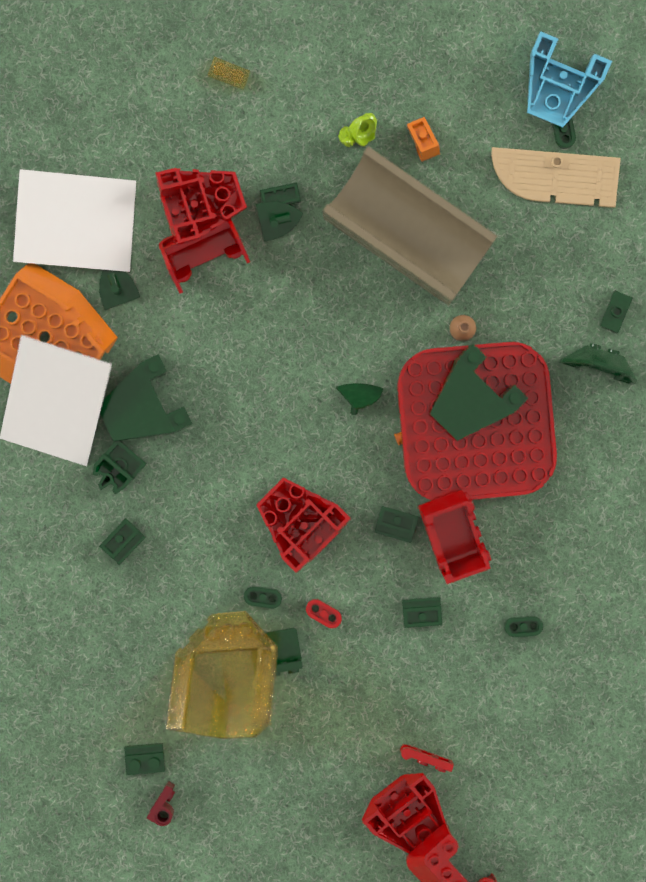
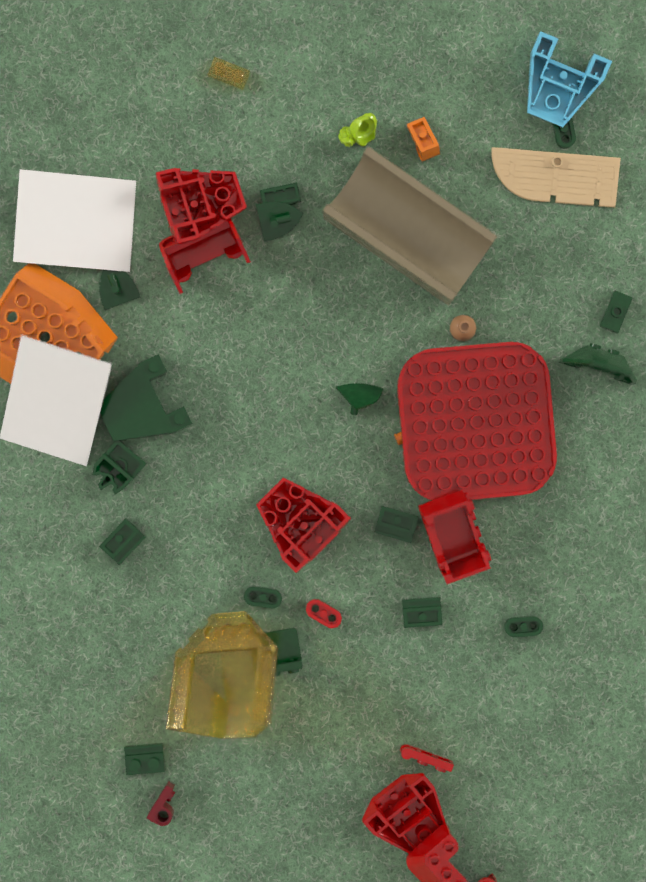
dark green wedge [430,344,528,441] -> none

